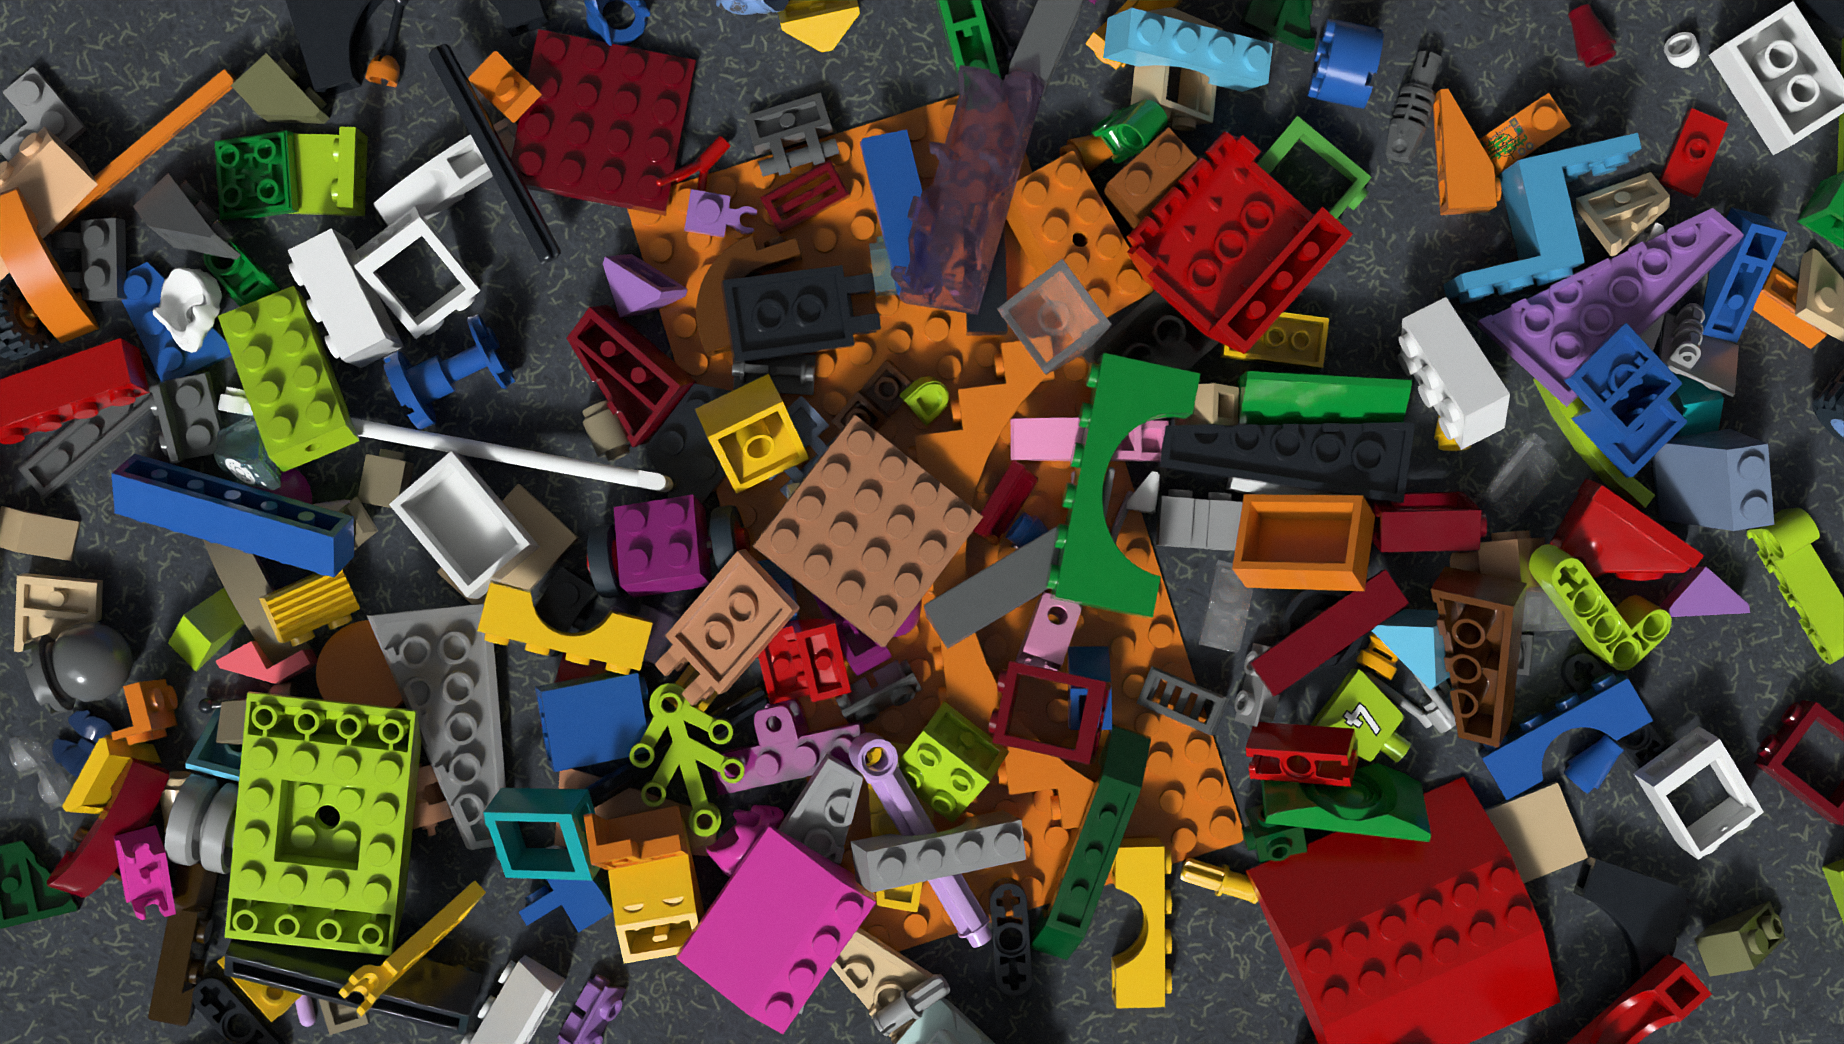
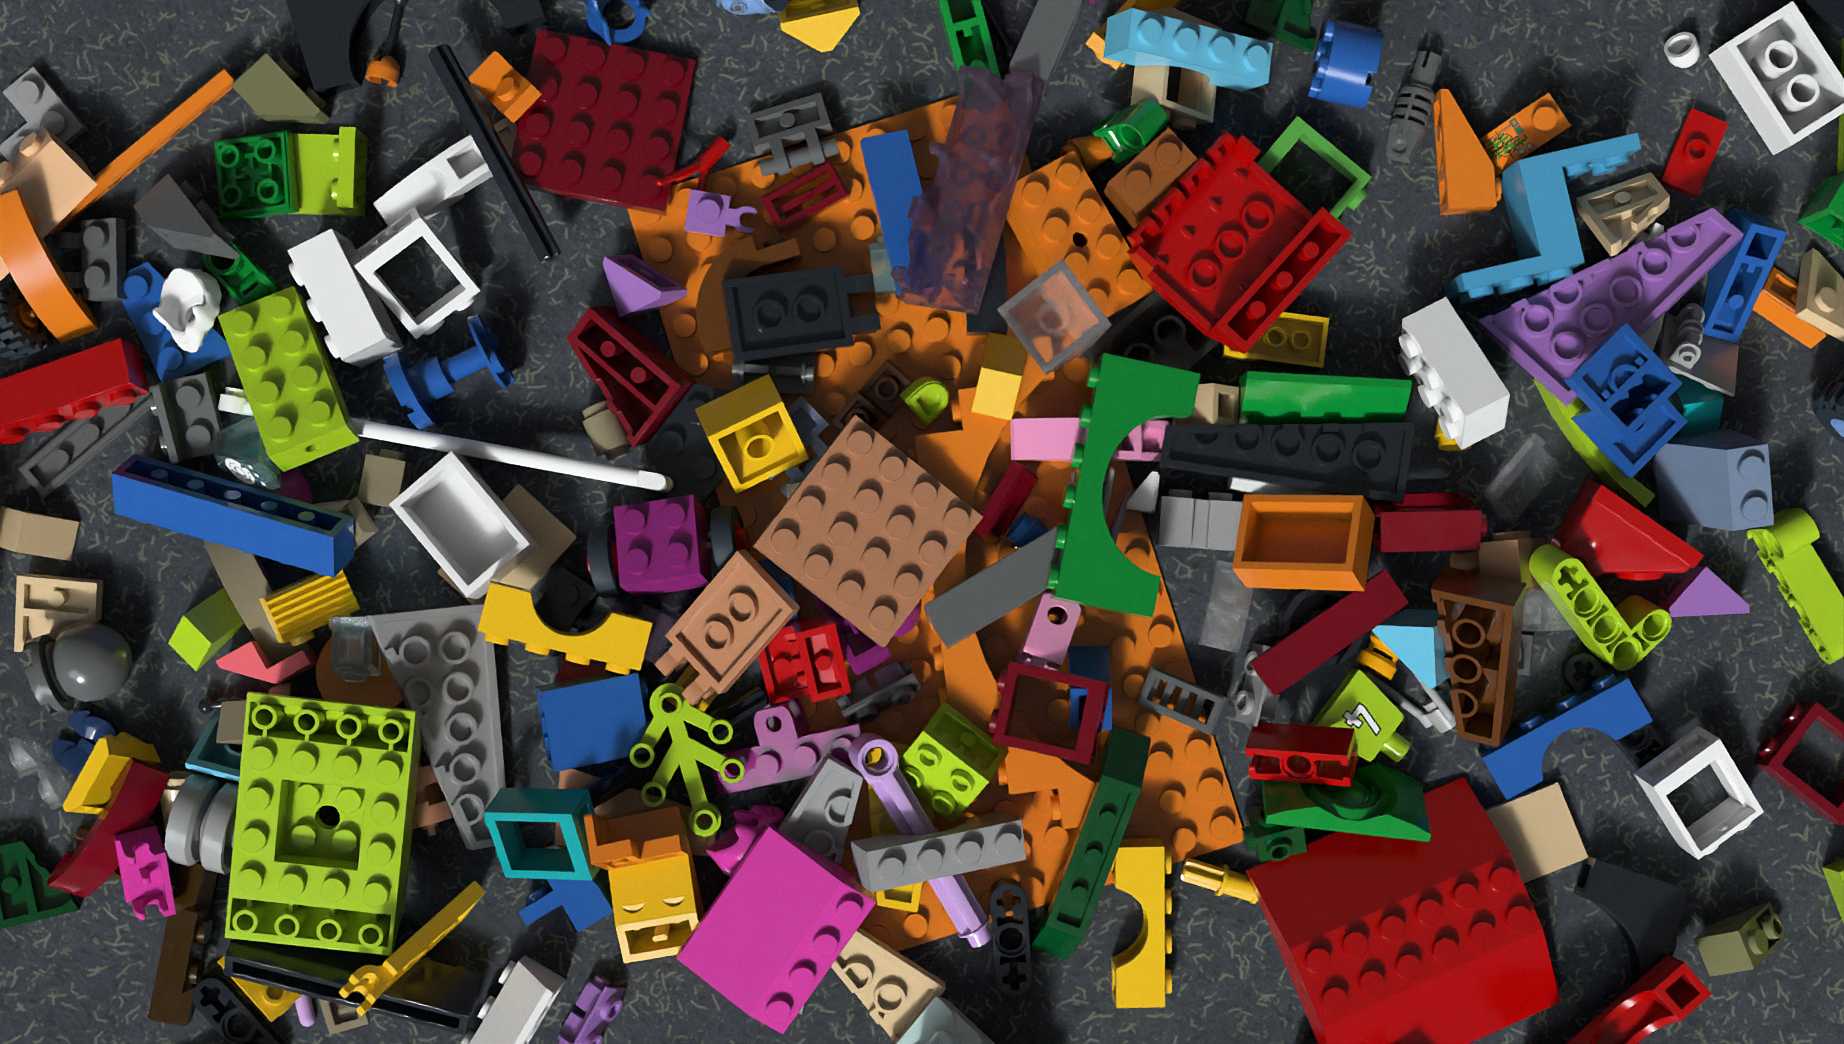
orange bracket [111,679,178,745] -> none
light grey axle [872,974,950,1036] -> none
blue cone [1563,734,1624,794] -> none
dark red cone [1568,4,1616,68] -> none
none -> clear light blue window [330,617,381,682]
none -> yellow slope [971,332,1029,421]

